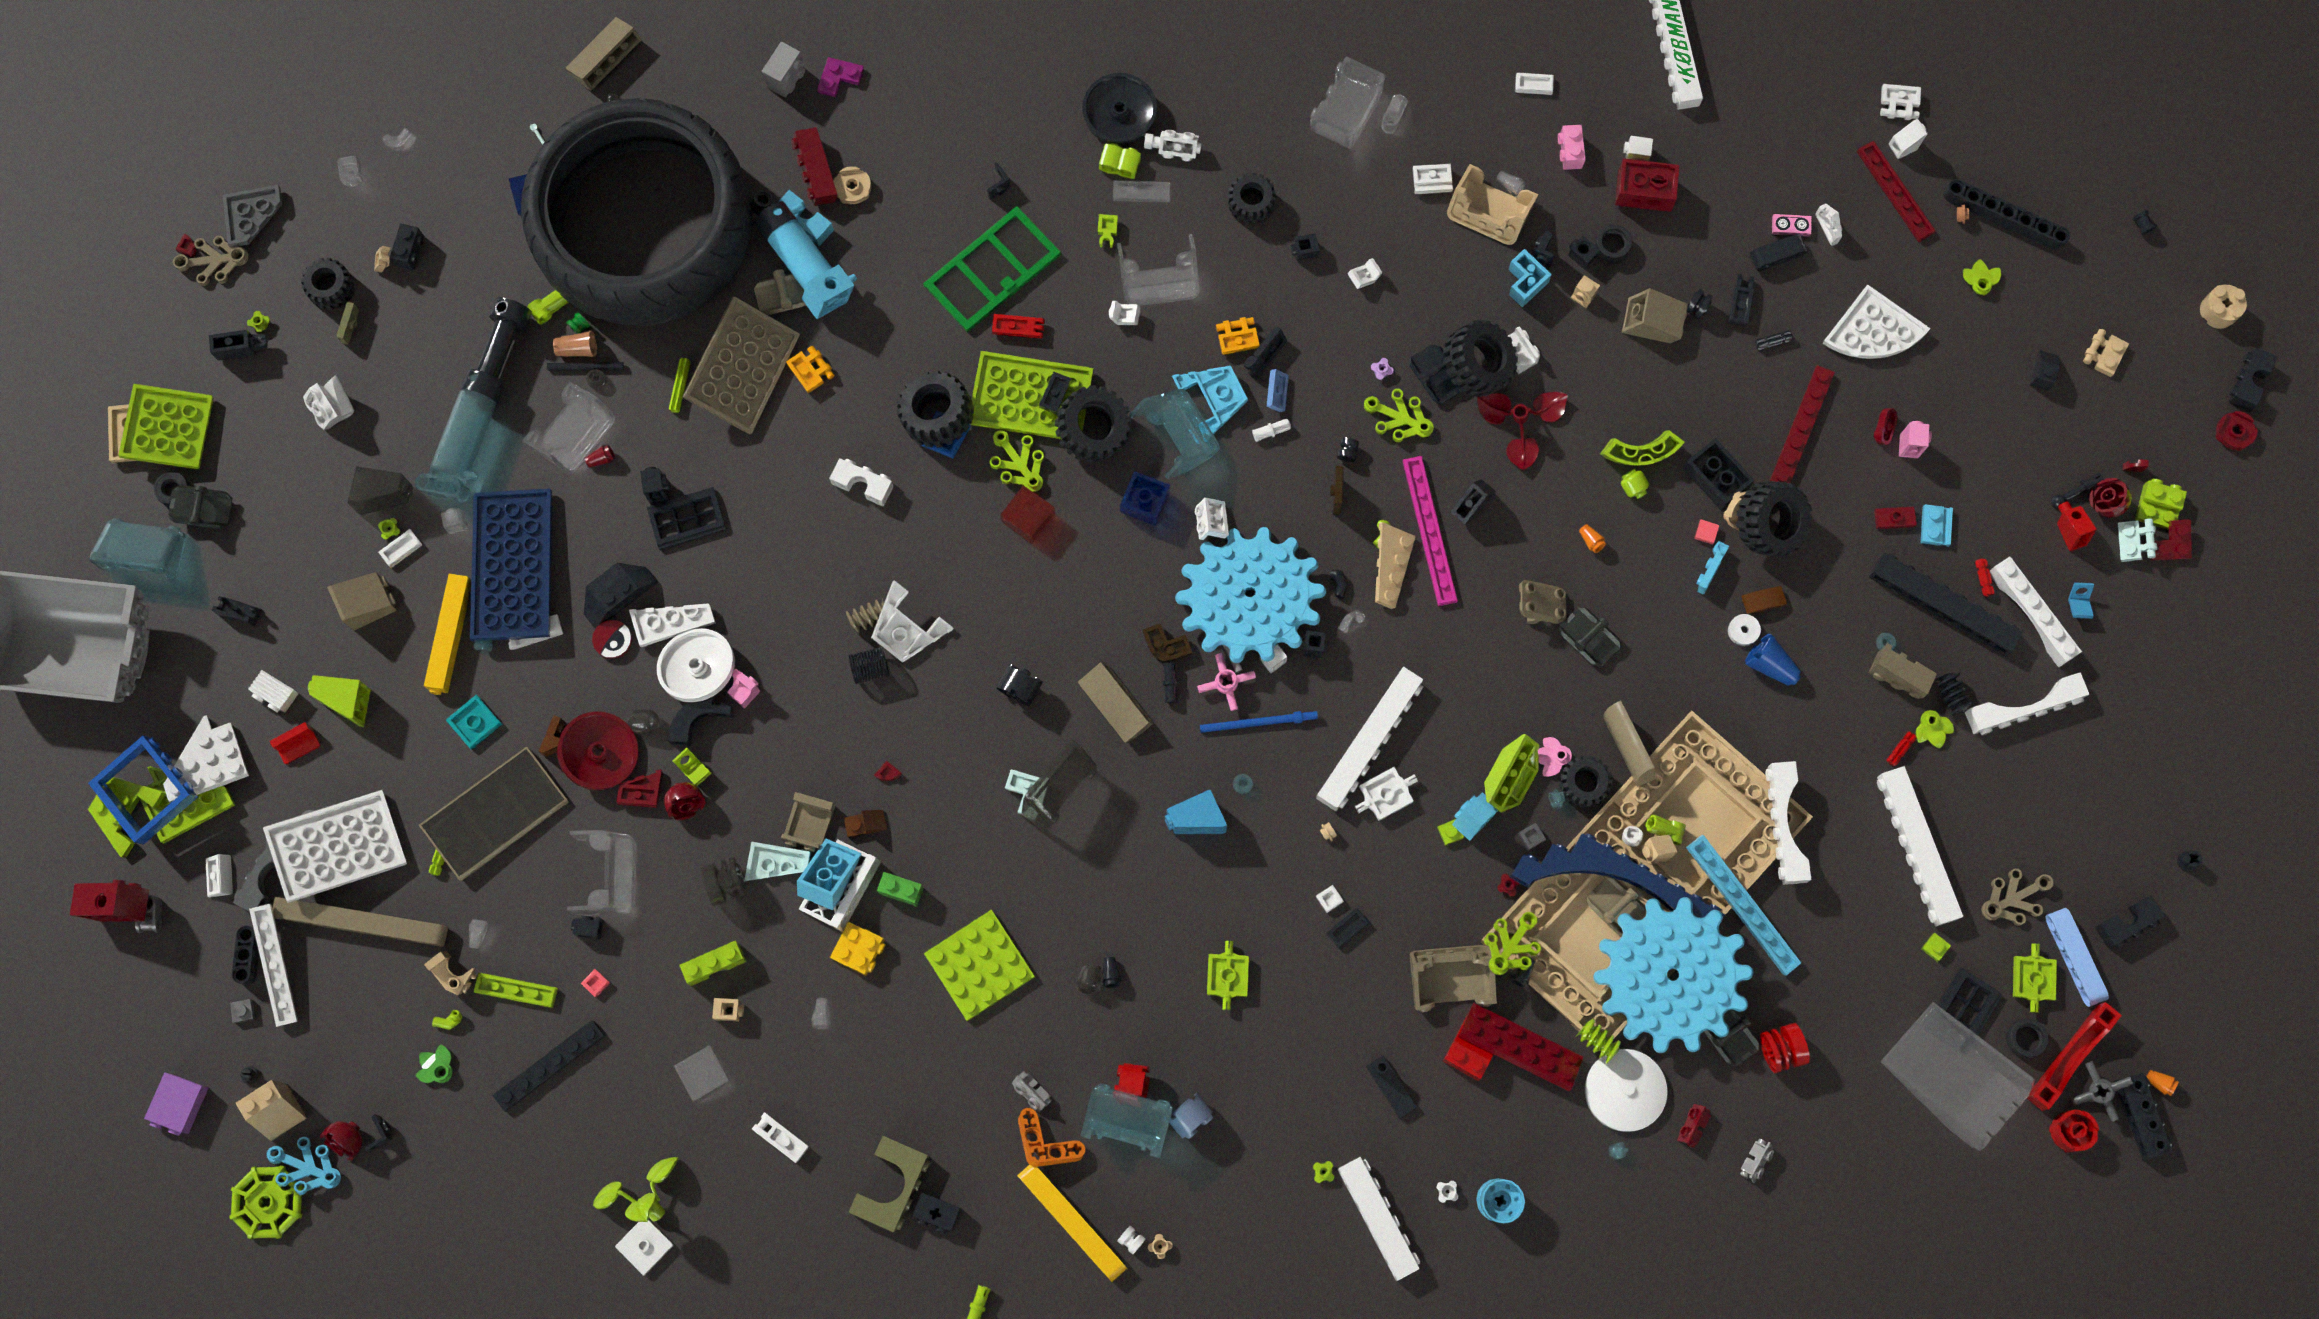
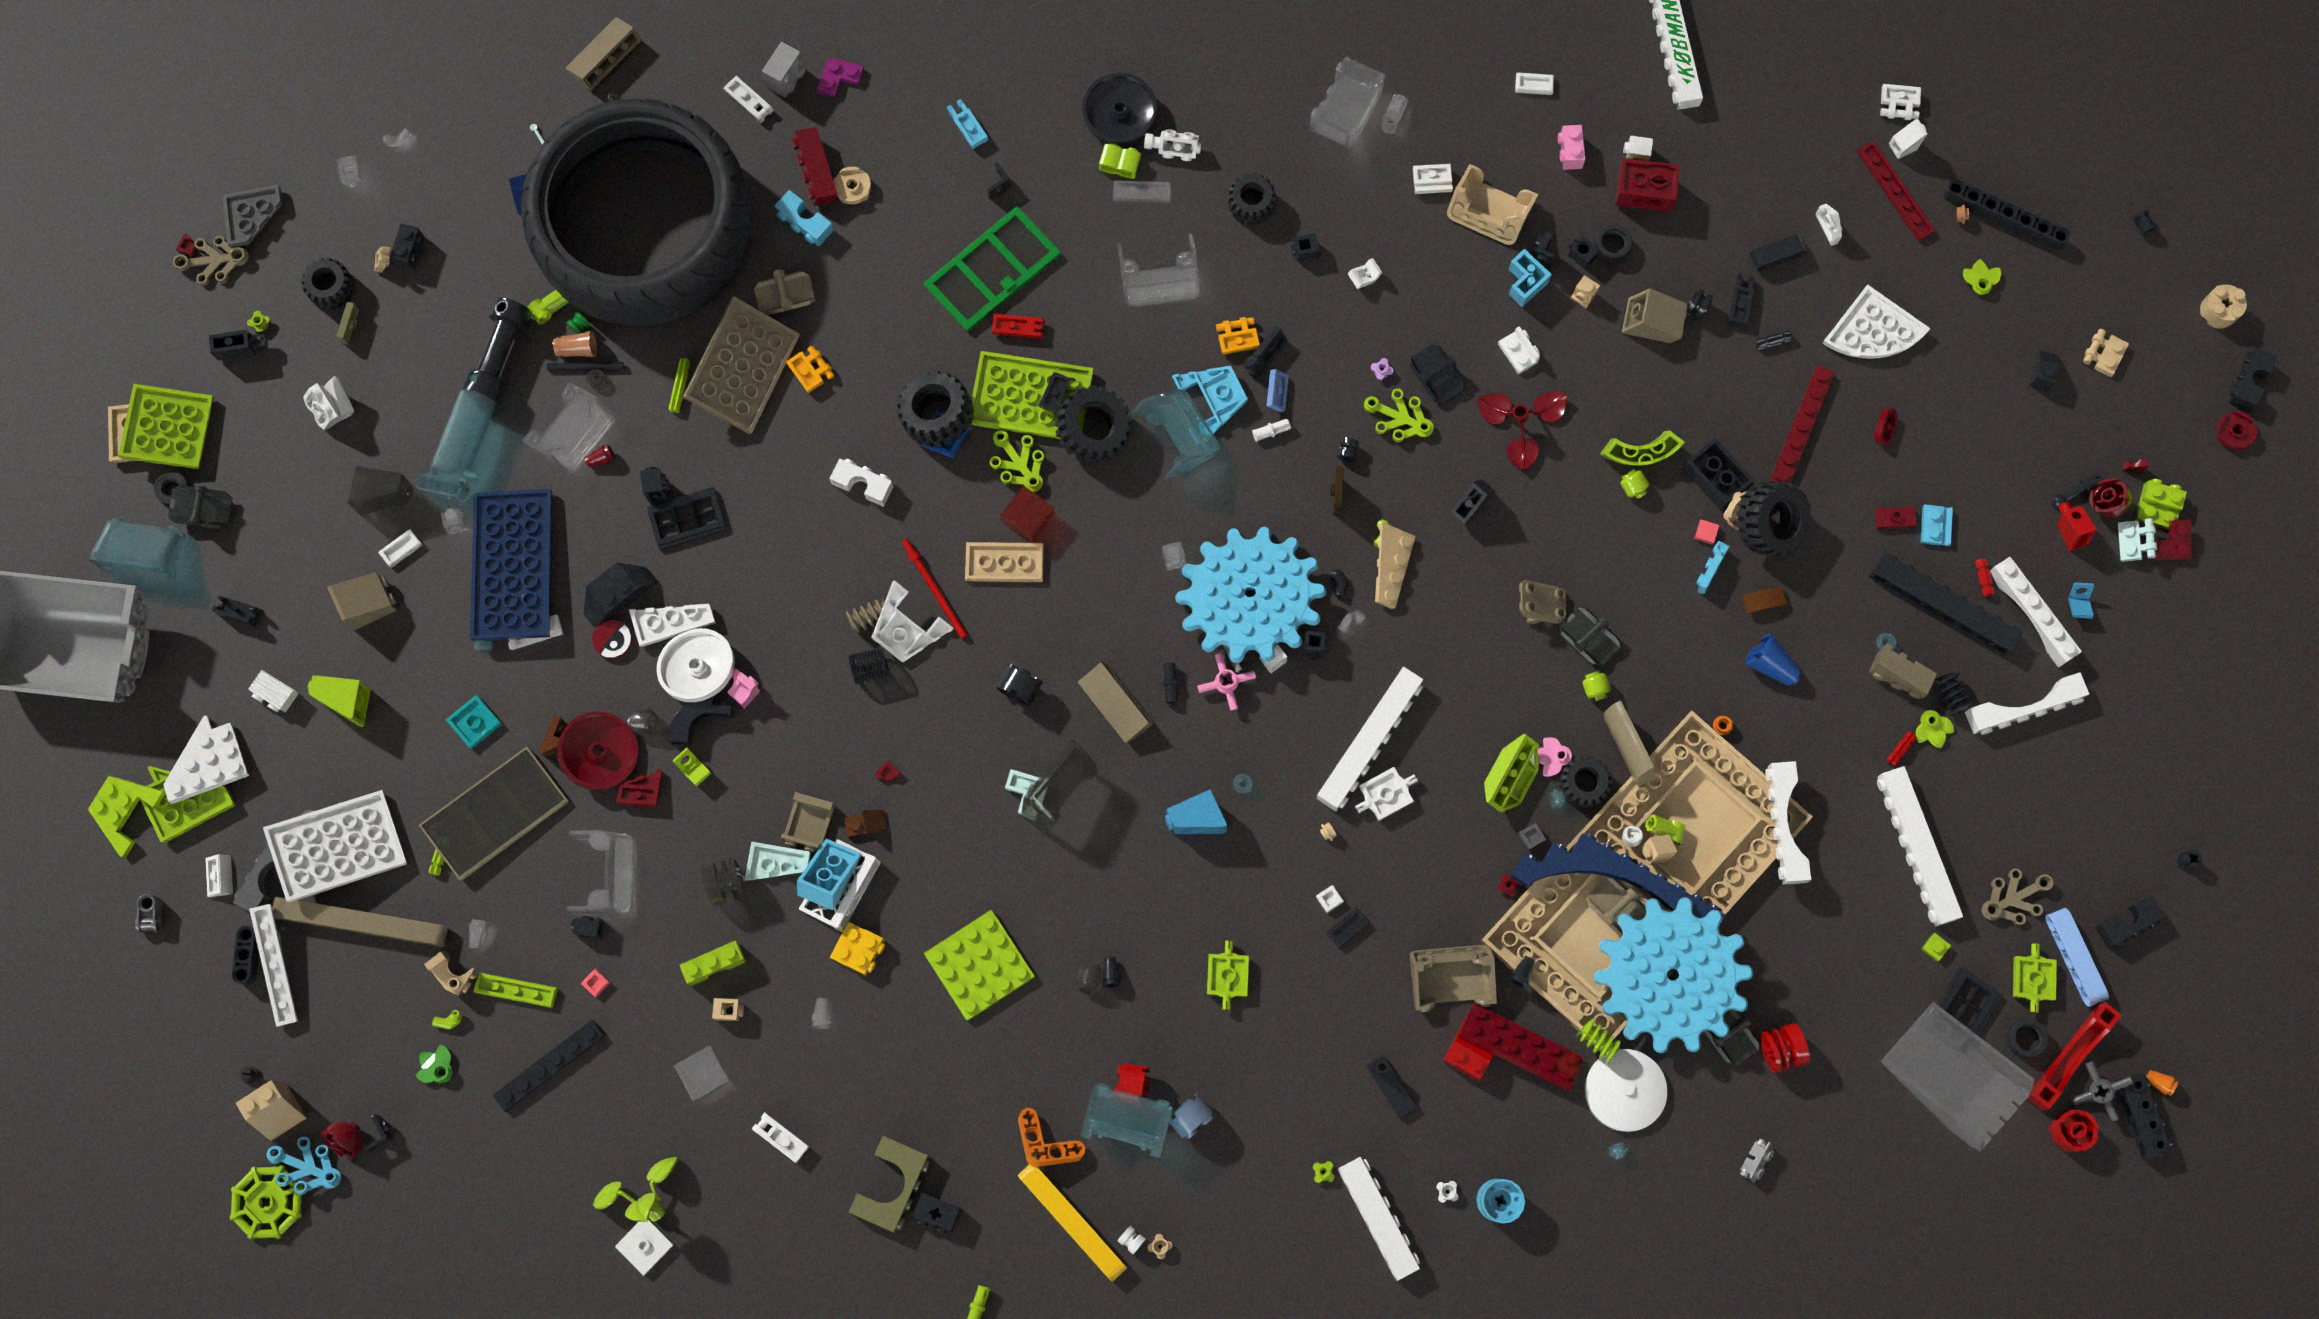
dark red piece [70,880,149,922] -> none
blue window [88,736,198,845] -> none
medium lavender brick [144,1072,208,1136] -> none
flat silver plate [230,999,255,1024] -> none
red panel [269,722,321,765] -> none
lime plate [378,518,400,540] -> none
yellow brick [424,574,471,695] -> none
dark red cylinder [664,782,705,820] -> none
medium azure piece [751,190,857,319] -> none
bright green brick [877,872,923,907] -> none
light grey hinge [1012,1071,1052,1113] -> none
lime plate [1098,214,1118,248] -> none
white bracket [1109,301,1141,325] -> none
clear blue brick [1120,471,1170,526] -> none
dark brown plate [1142,623,1192,662] -> none
white bracket [1195,498,1229,540] -> none
blue bar [1200,711,1318,733] -> none
dark pink tile [1402,456,1458,606] -> none
lime plate [1437,819,1464,846] -> none
black tyre [1443,319,1518,397] -> none
medium azure brick [1452,792,1498,841] -> none
lime plant [1484,912,1541,975] -> none
clear cone [1496,171,1525,195] -> none
orange cone [1579,524,1607,553] -> none
dark red hinge [1677,1104,1711,1148] -> none
medium azure plate [1686,835,1801,975] -> none
white piece [1728,614,1761,646] -> none
tile [1772,214,1811,236] -> none
bright pink brick [1899,421,1932,458] -> none
none -> white plate [723,76,774,124]
none -> red bar [902,539,968,639]
none -> medium azure hinge [947,99,988,149]
none -> tan tile [965,542,1044,582]
none -> clear brick [1162,541,1186,571]
none -> lime head [1582,671,1611,701]
none -> orange plate [1713,716,1733,736]

